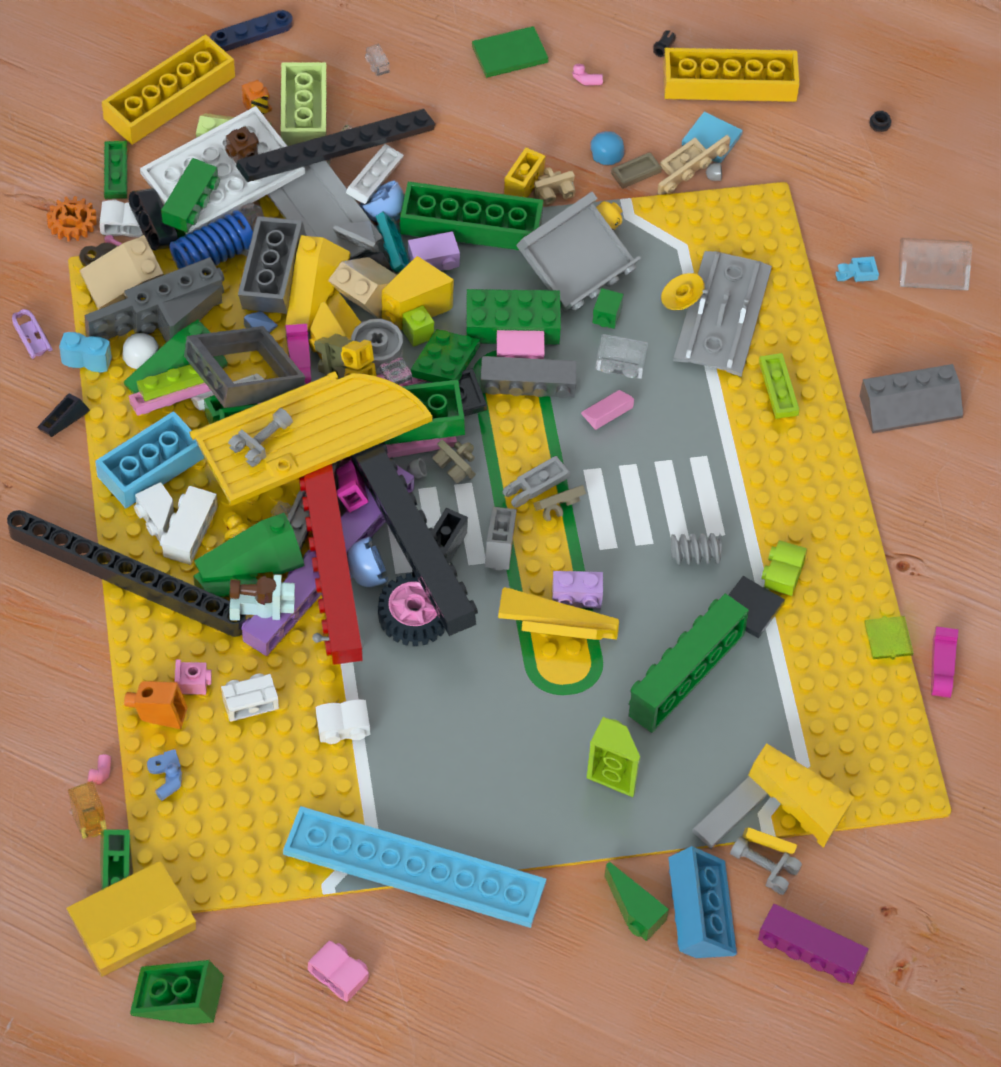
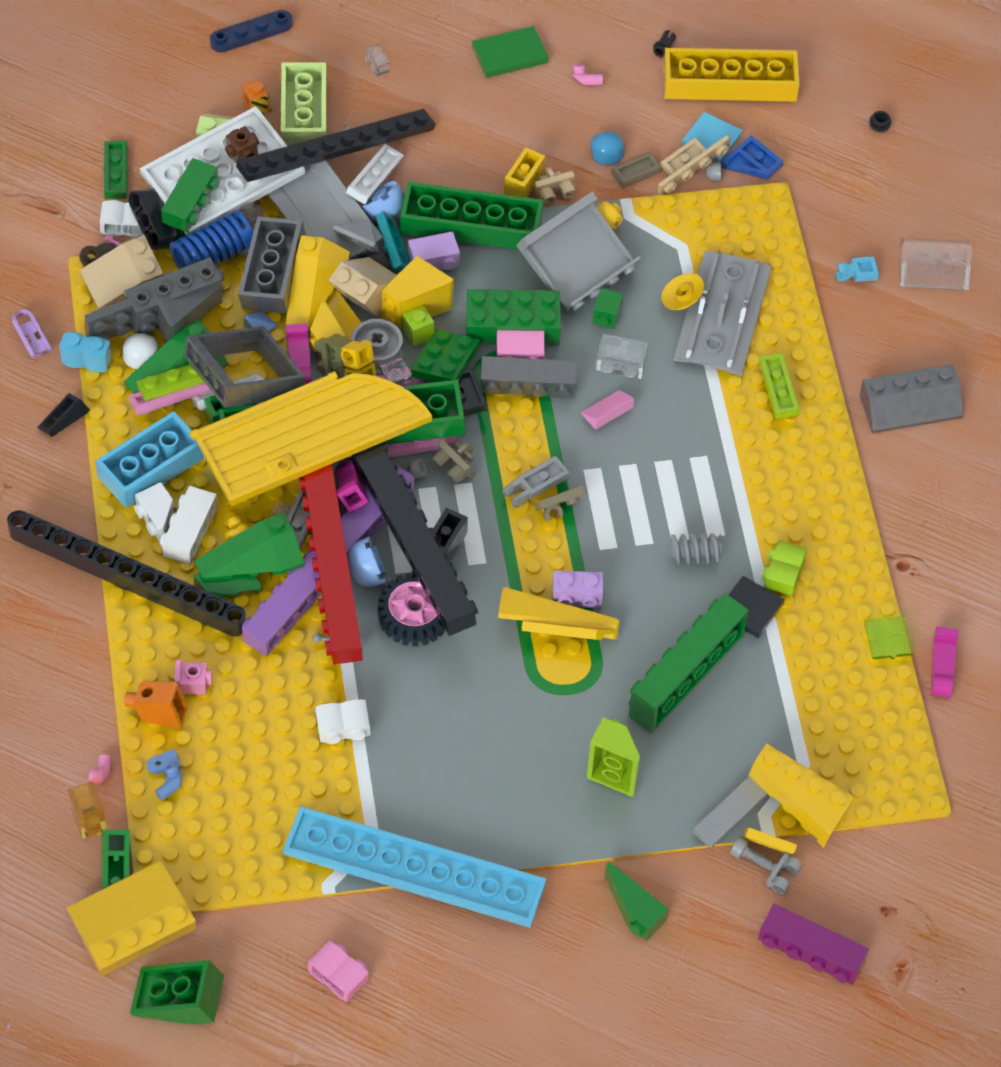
orange gear [47,196,97,242] -> none
yellow brick [102,34,235,145] -> none
white brick [221,674,279,722] -> none
light grey bar [228,408,293,467] -> none
light aqua hips [230,575,295,620] -> none
light grey slope [485,507,517,570] -> none
dark azure slope [668,846,737,958] -> none
none -> blue wing [721,135,784,180]

